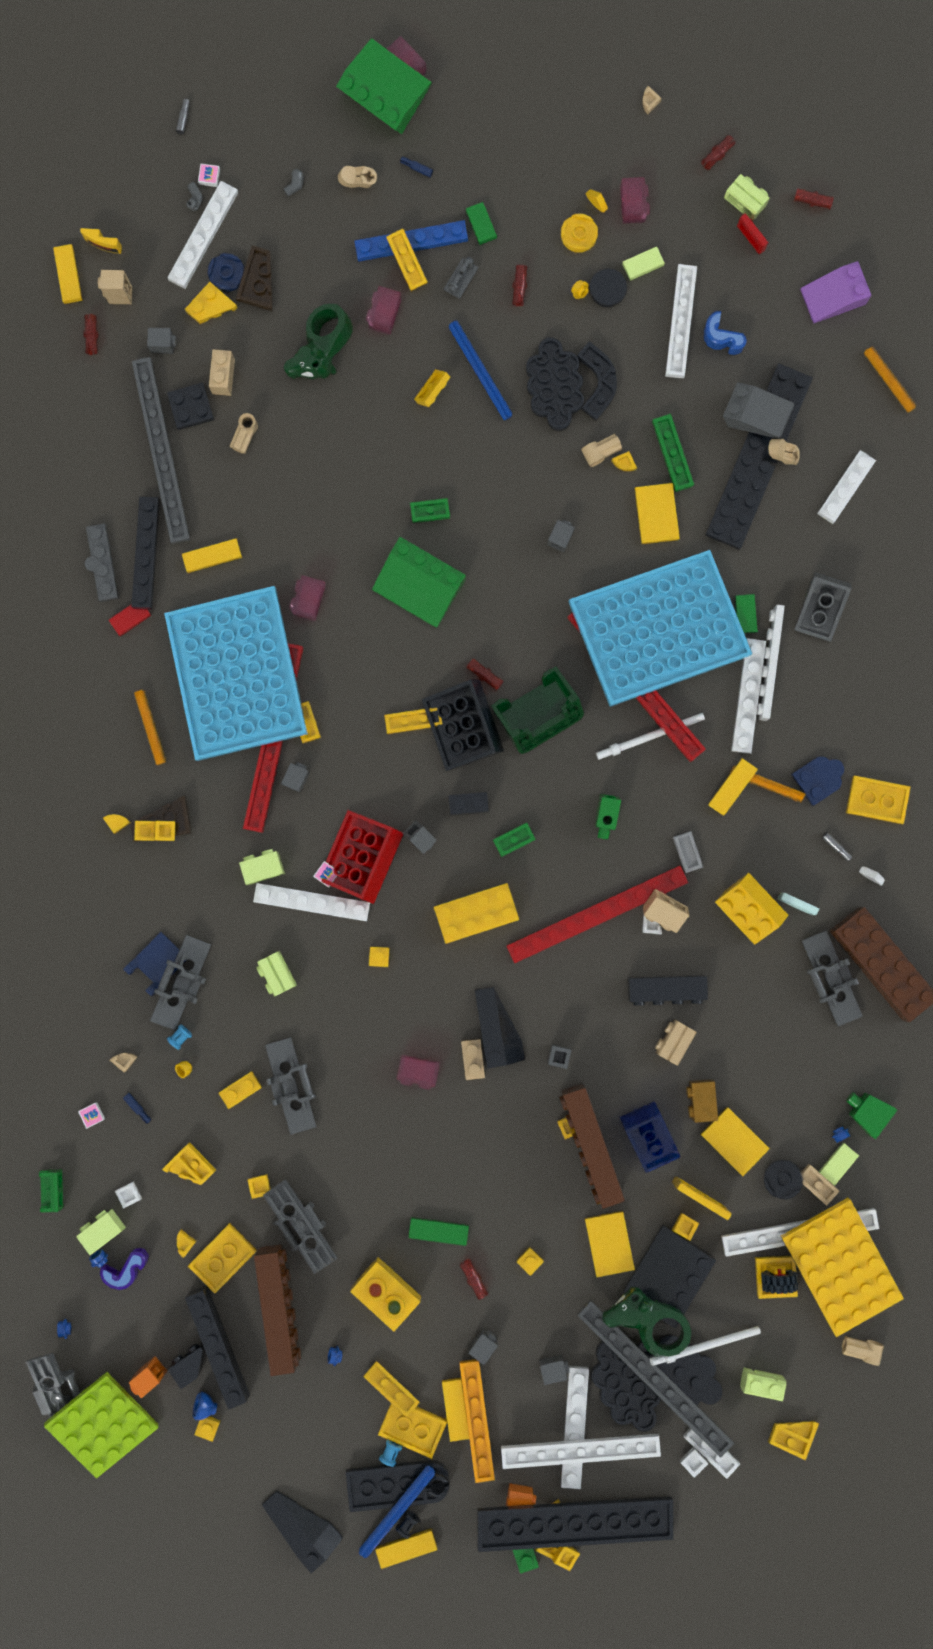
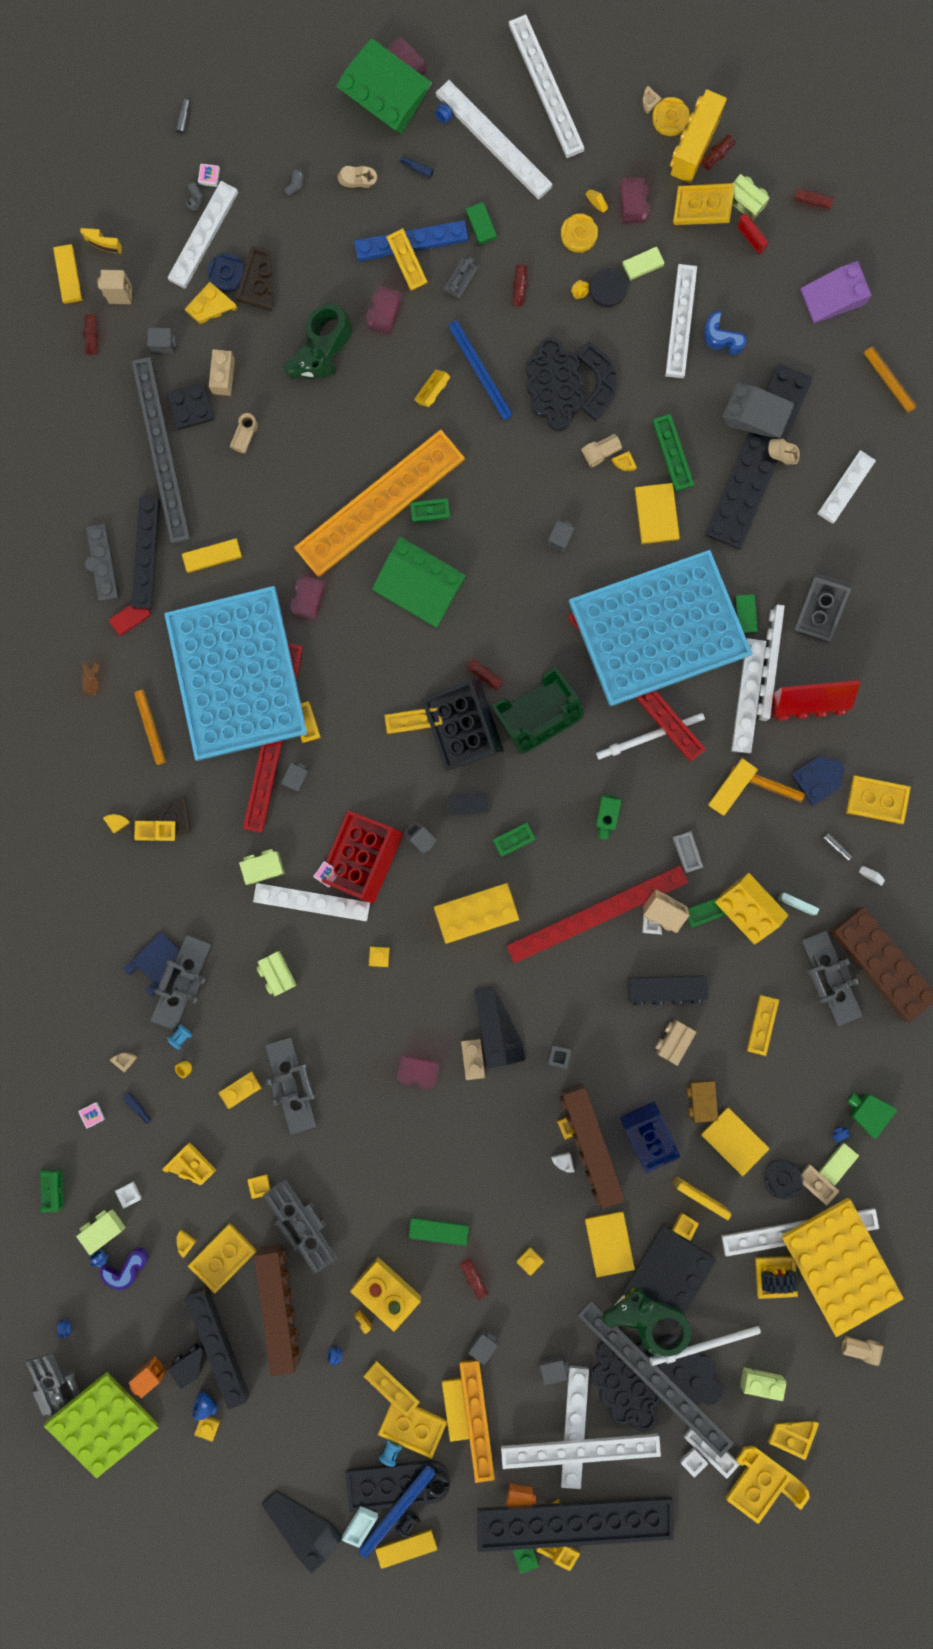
none -> clear orange plate [82,662,98,696]
none -> light orange plate [294,430,465,578]
none -> light aqua tile [342,1506,378,1548]
none -> yellow tile [355,1309,372,1334]
none -> blue plate [435,104,452,123]
none -> white plate [436,80,553,200]
none -> white plate [509,15,584,158]
none -> white tile [551,1152,575,1172]
none -> yellow tile [652,97,690,136]
none -> yellow brick [670,89,727,184]
none -> yellow tile [673,183,735,225]
none -> green tile [687,897,726,928]
none -> yellow piece [725,1446,810,1524]
none -> yellow tile [746,995,779,1056]
none -> red slope [771,680,860,721]

